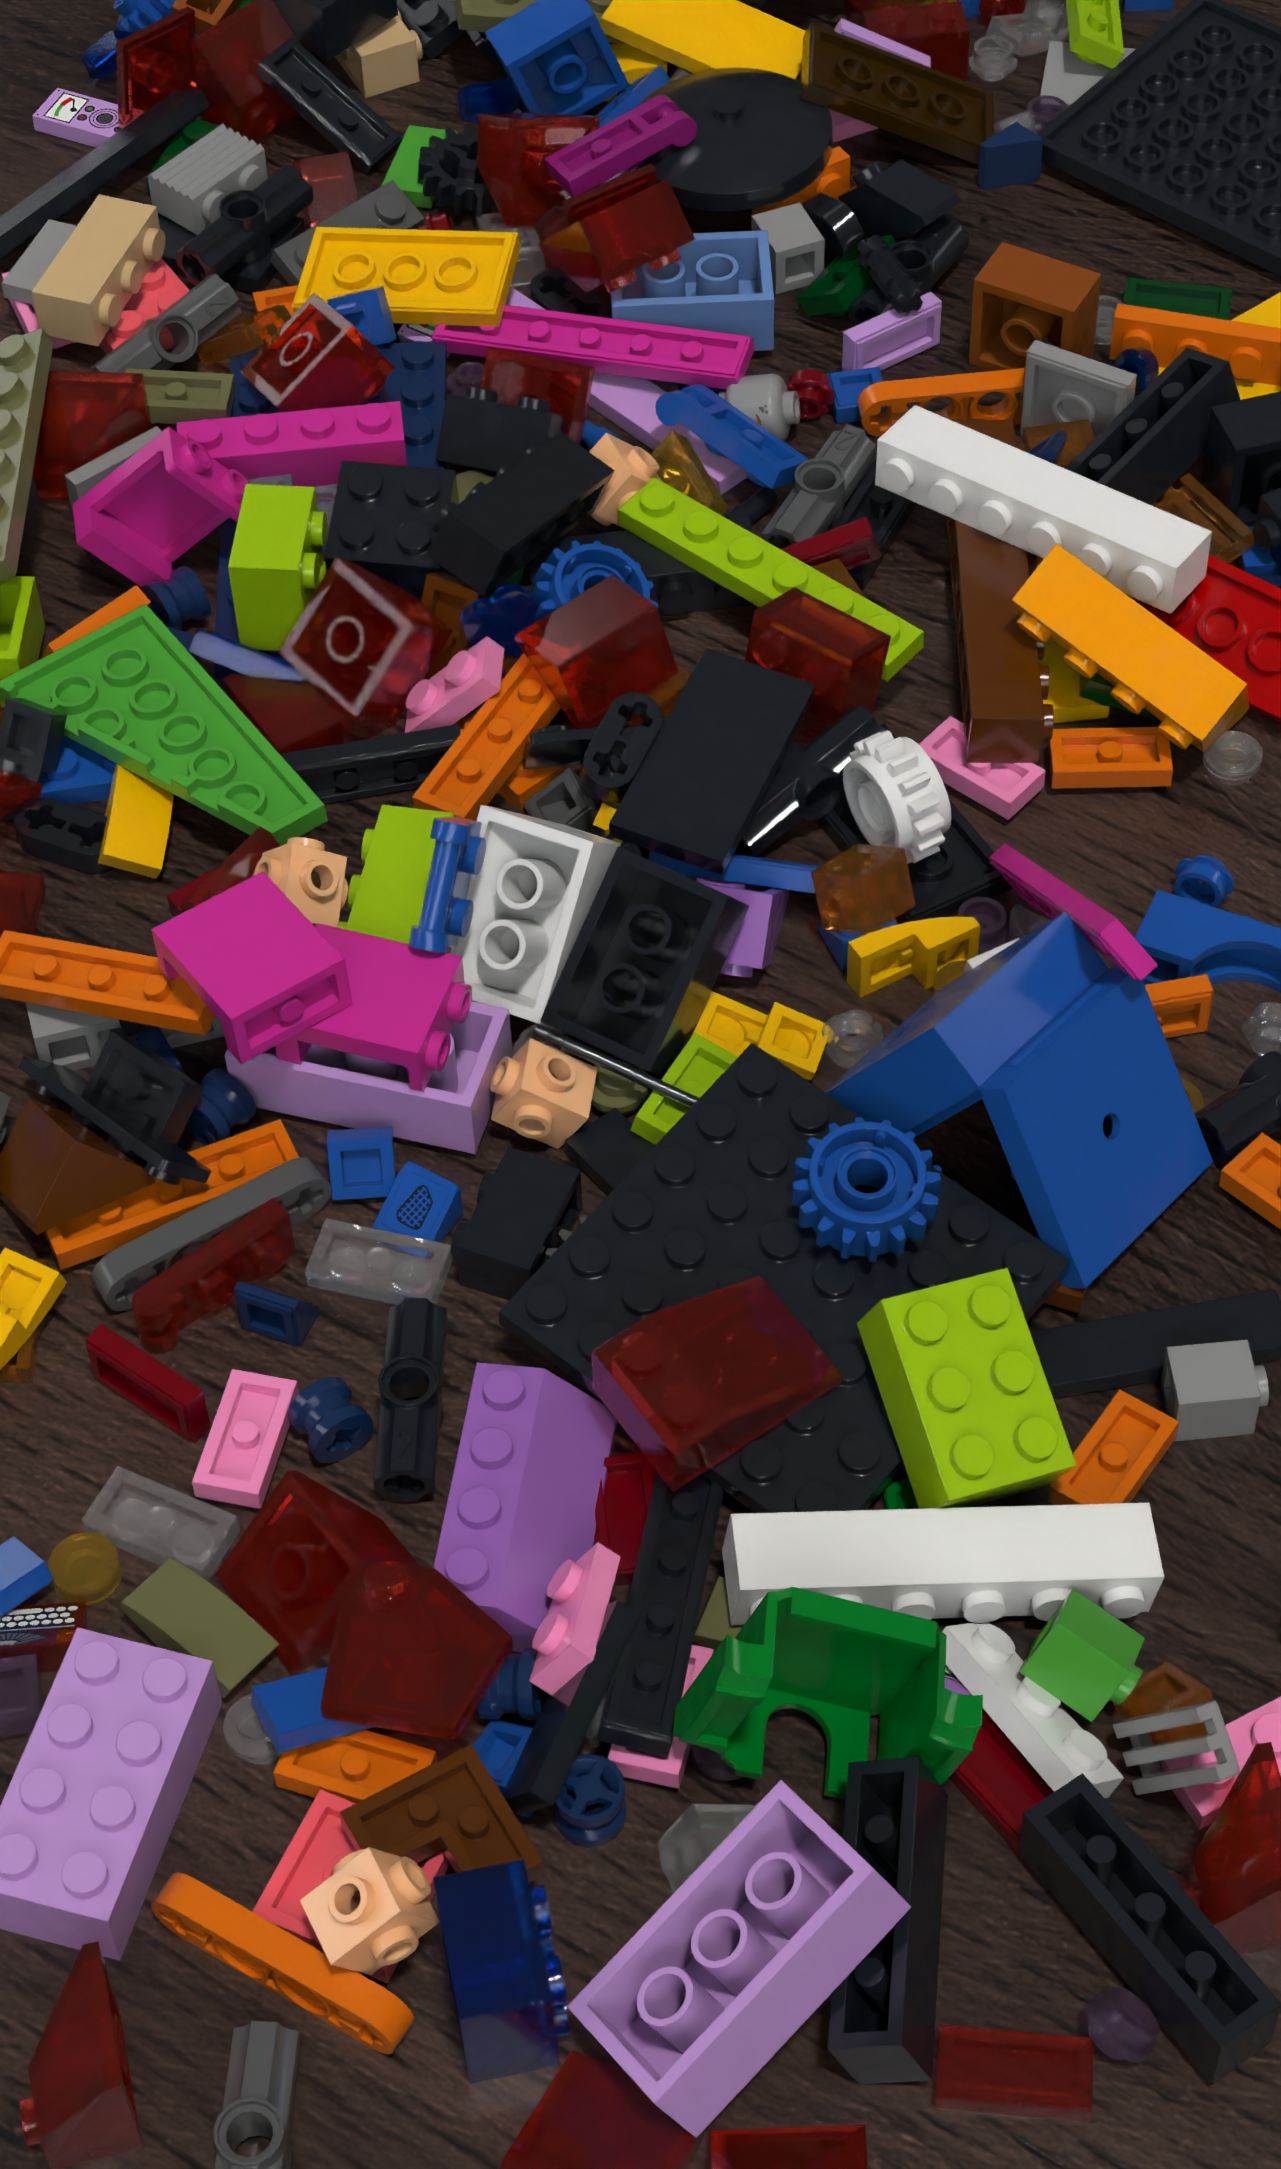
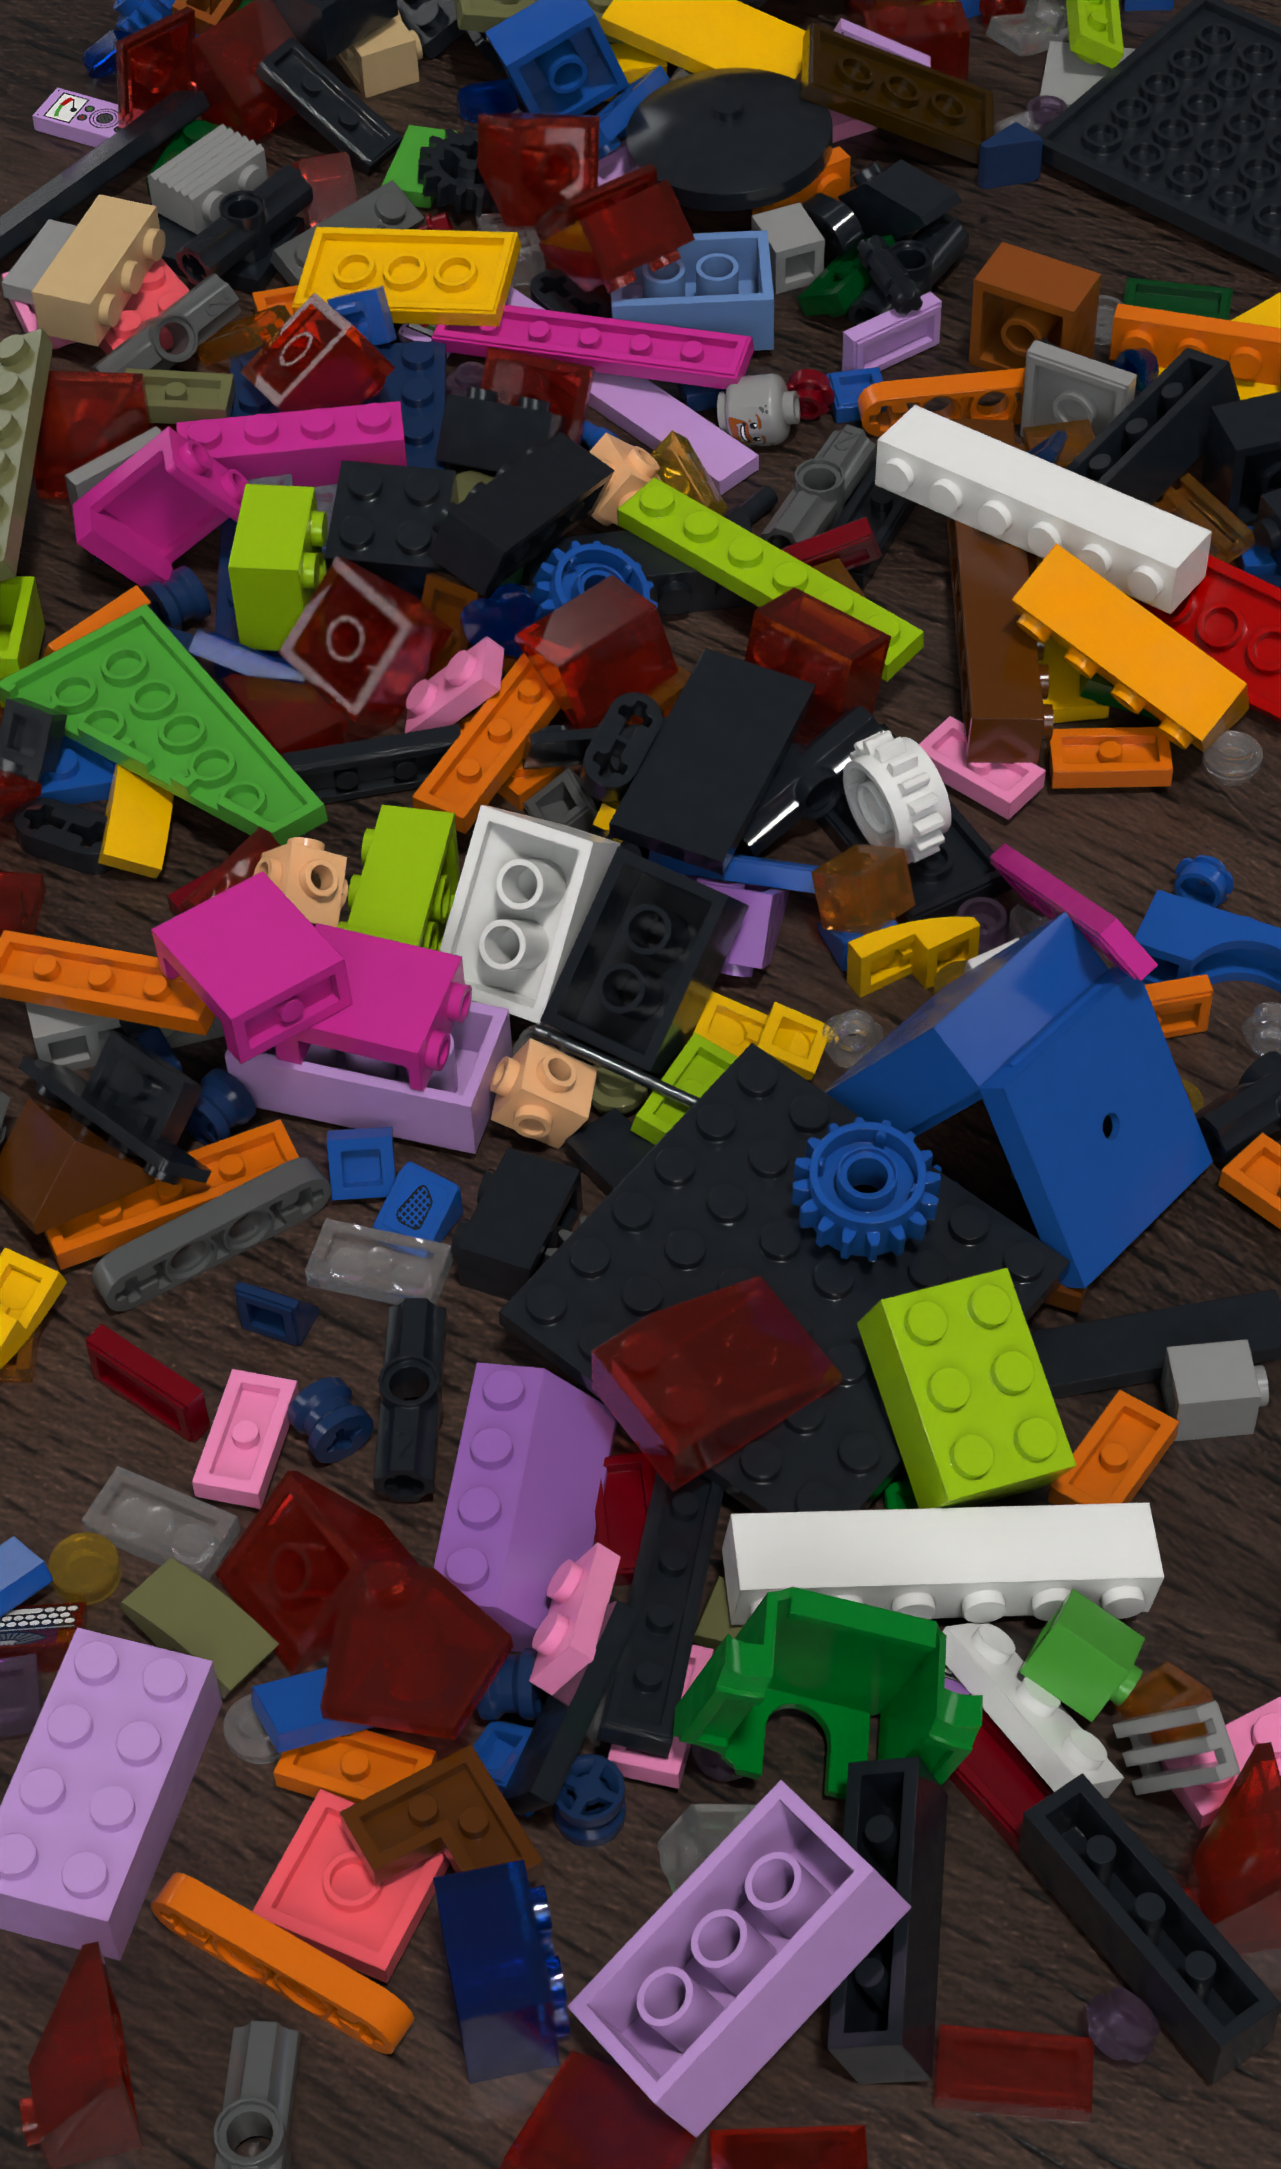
clear red plate [132,1198,296,1354] -> none
light nougat brick [300,1847,440,1975] -> none
blue plate [408,817,486,953] -> none
magenta plate [544,95,697,198] -> none
blue plate [655,384,809,489] -> none
clear plate [968,35,1018,82] -> none

